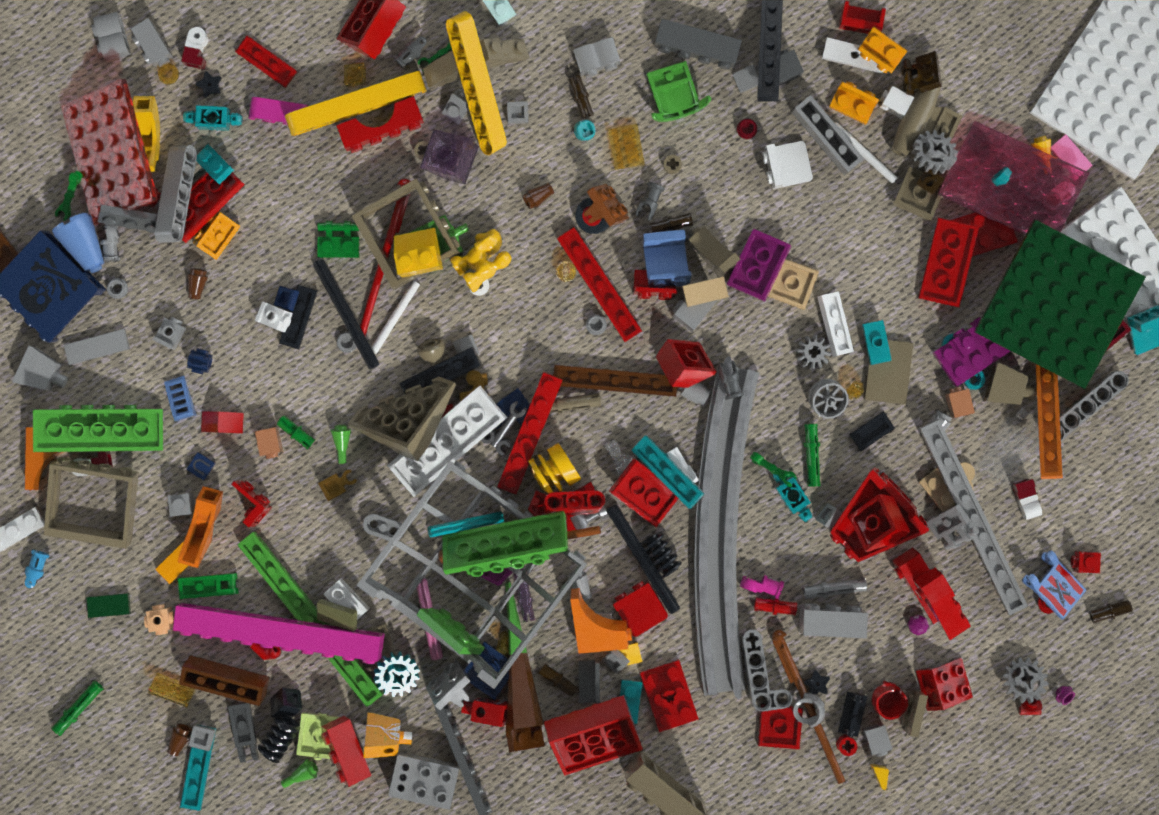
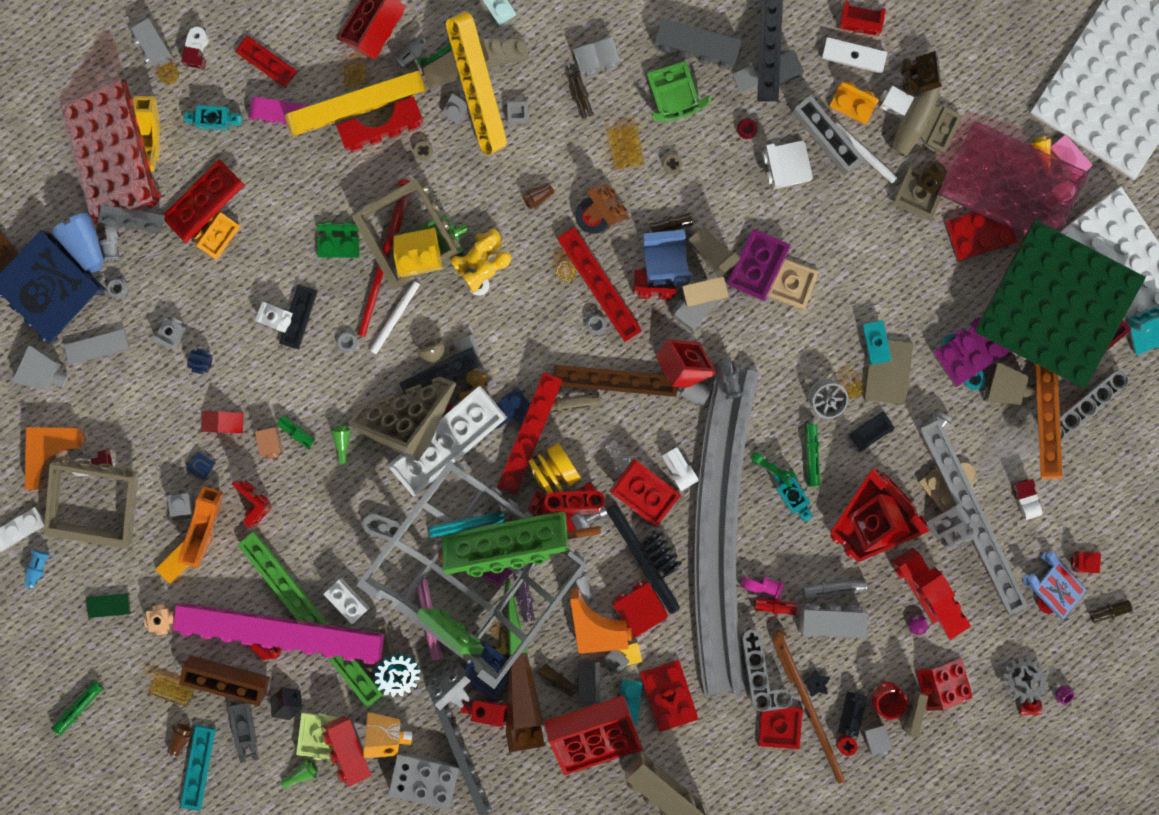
bright green plate [33,405,163,452] -> none
green piece [55,171,83,221] -> none
light grey brick [91,12,131,61] -> none
light grey beam [155,145,197,243] -> none
medium blue slope [164,376,197,421] -> none
green plate [178,573,239,599] -> none
reddish brown cone [187,268,208,299] -> none
light grey plate [188,724,215,751] -> none
black plate [196,71,222,98] -> none
teal plate [196,144,234,185] -> none
black piece [258,716,300,763] -> none
dark blue tile [273,286,299,311] -> none
black axle [313,259,379,370] -> none
olive tile [317,599,357,632] -> none
pearl gold plate [318,469,358,501] -> none
clear purple slope [420,129,479,184] -> none
flat silver bar [481,401,527,456] -> none
teal tile [574,120,596,141] -> none
teal plate [631,435,705,509] -> none
dark grey piece [636,182,665,221] -> none
light grey piece [793,693,825,728] -> none
light grey gear [795,335,831,370] -> none
light grey plate [815,503,842,530] -> none
white plate [817,291,854,357] -> none
light orange bracket [858,27,908,73] -> none
yellow slope [870,764,889,790] -> none
light grey gear [911,130,958,174] -> none
red tile [918,217,979,307] -> none
nougat brick [945,386,975,418] -> none
teal tile [991,167,1012,187] -> none

